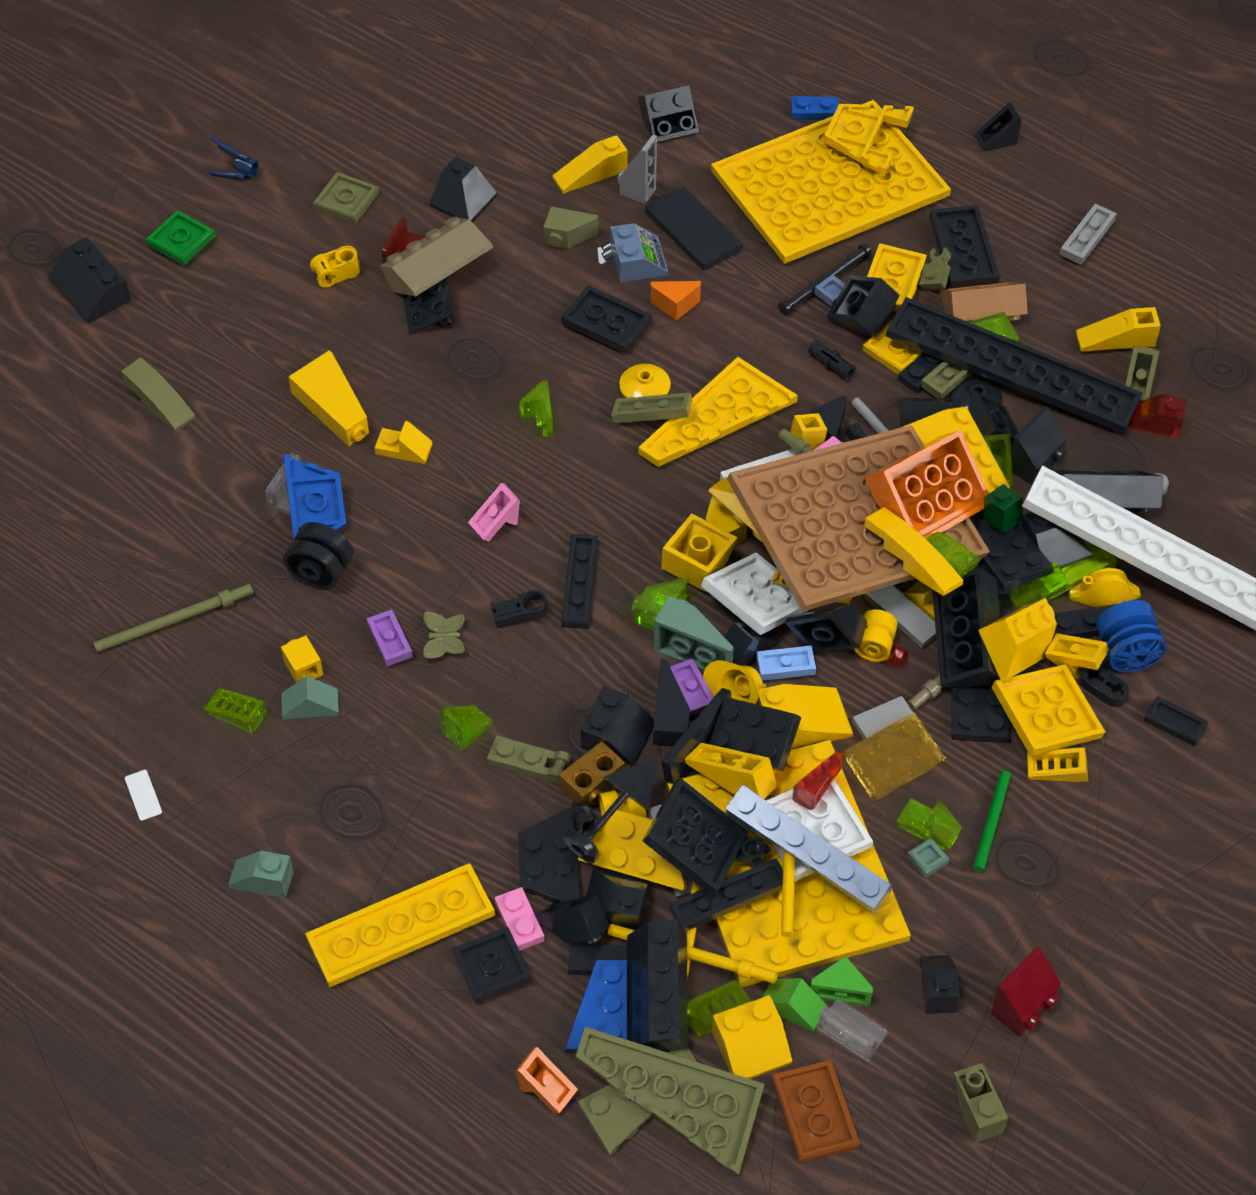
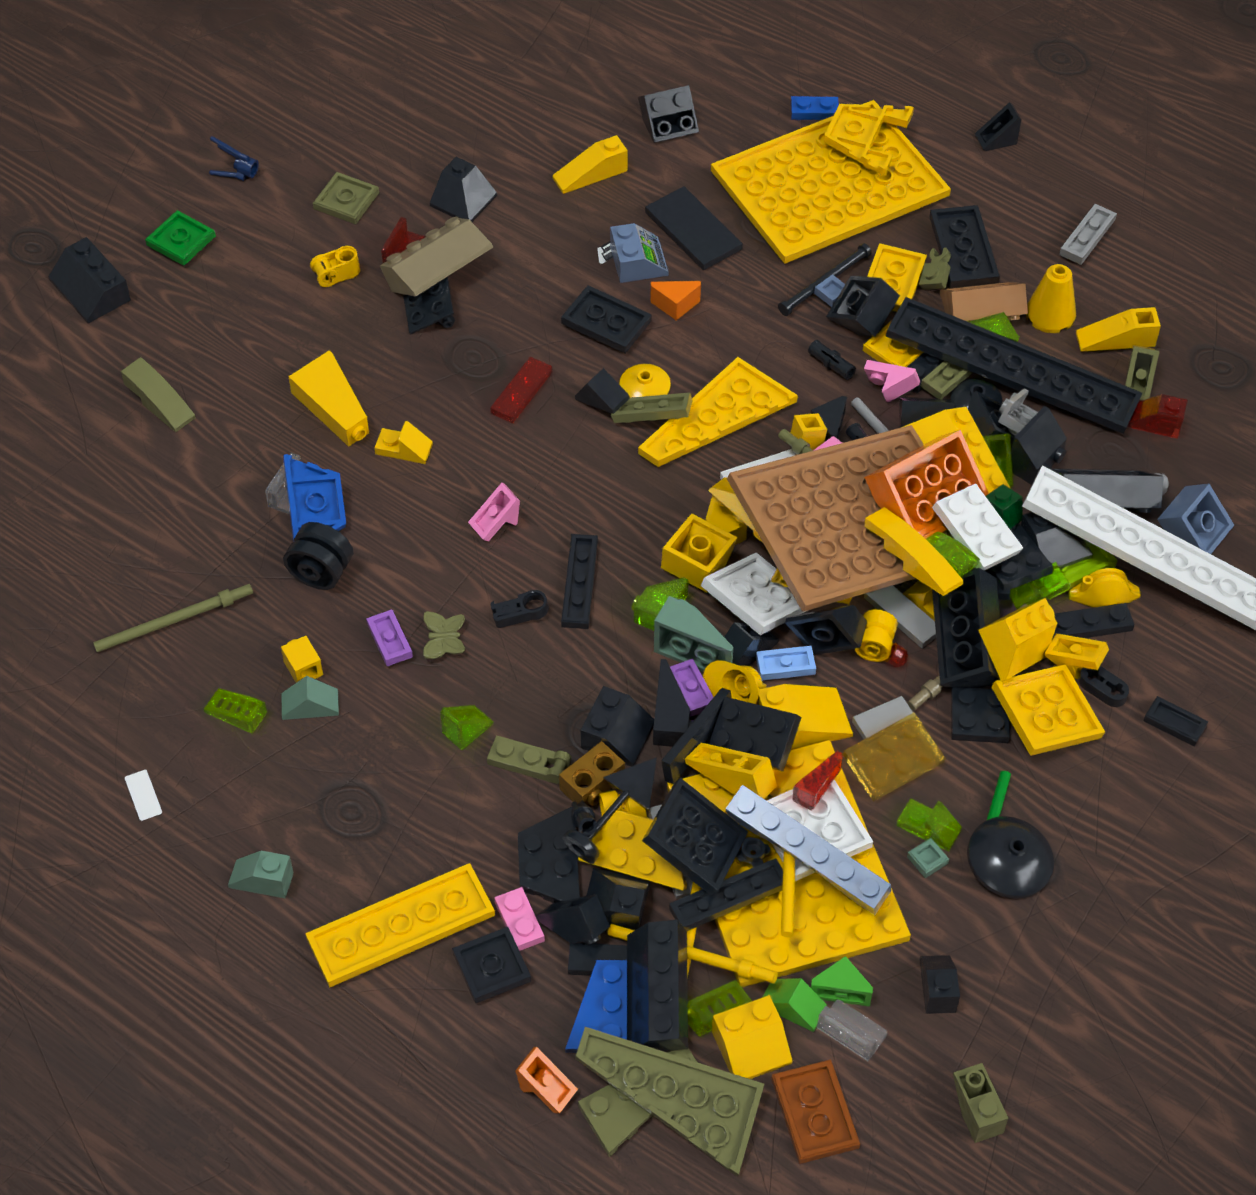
clear neon green slope [519,380,553,437] -> none
olive slope [543,206,599,249] -> none
light grey slope [618,135,657,204] -> none
dark red slope [991,946,1061,1037] -> none
yellow slope [1027,747,1088,782] -> none
blue wheel [1096,600,1167,672] -> none
none -> clear red tile [490,357,552,423]
none -> black slope [575,368,630,414]
none -> bright pink slope [864,360,920,402]
none -> white plate [932,484,1023,570]
none -> black dish [967,816,1054,899]
none -> light grey bracket [998,388,1038,435]
none -> yellow cone [1026,264,1076,333]
none -> sand blue slope [1157,484,1234,554]

